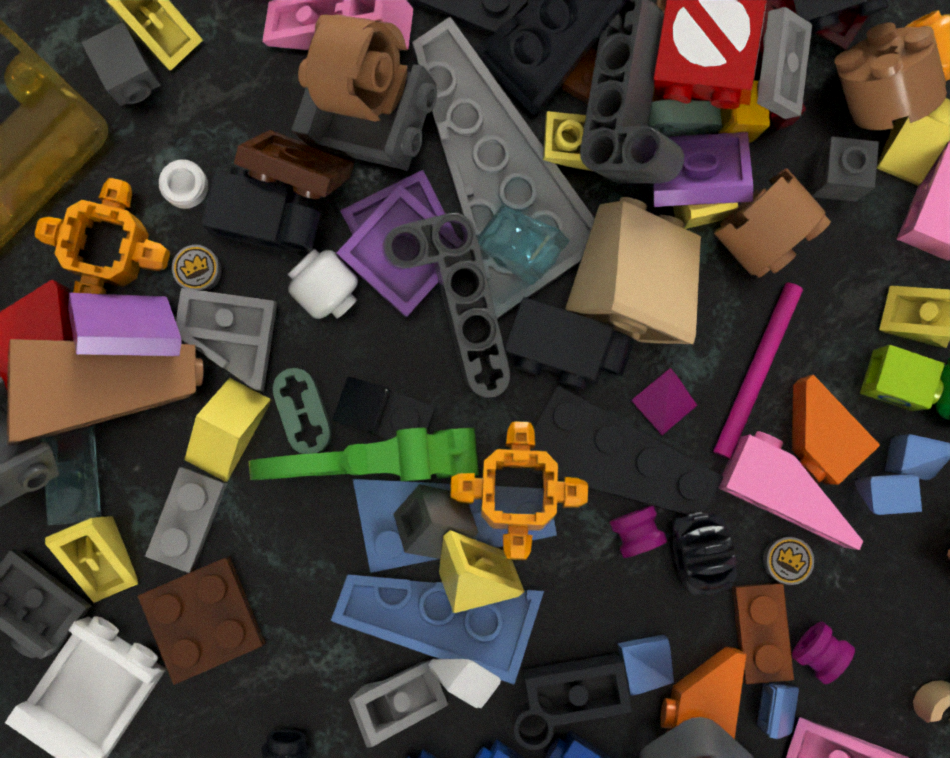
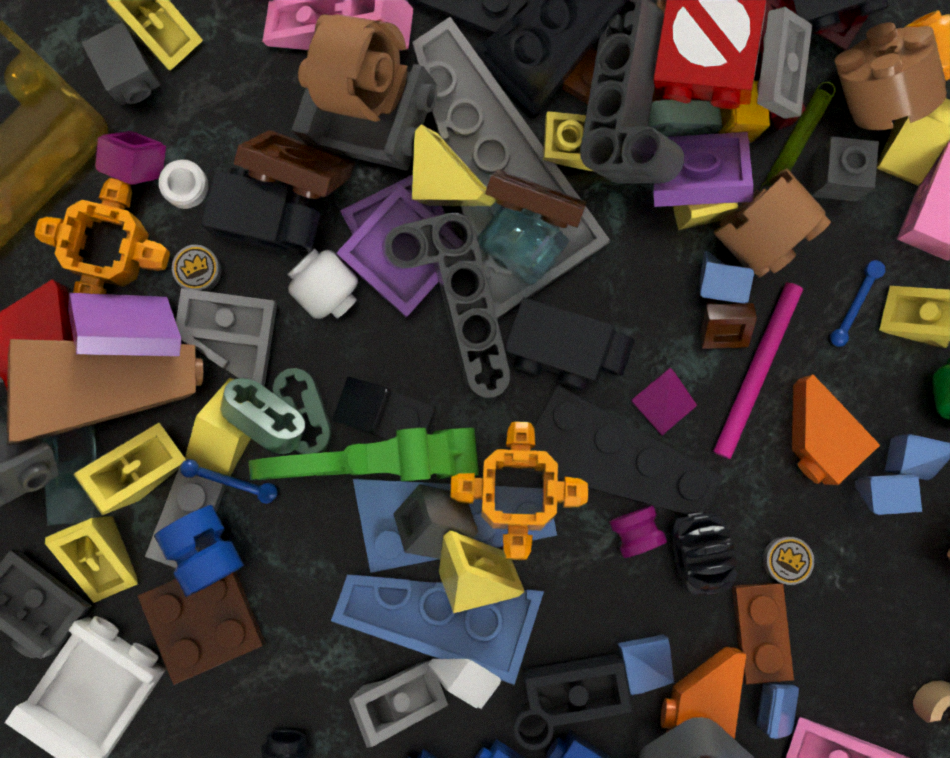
tan slope [565,197,701,344] -> none
bright pink slope [718,431,863,550] -> none
magenta wheel [792,621,855,684] -> none
lime brick [860,345,945,412] -> none
none -> light yellow slope [74,423,186,515]
none -> magenta slope [95,131,166,185]
none -> blue wheel [154,505,244,597]
none -> blue hinge [180,459,277,504]
none -> sand green beam [220,378,305,454]
none -> light yellow slope [412,124,497,206]
none -> reddish brown plate [485,170,586,228]
none -> medium blue slope [699,251,754,304]
none -> reddish brown tile [700,298,757,349]
none -> lime piece [760,82,836,190]
none -> blue hinge [830,260,885,347]

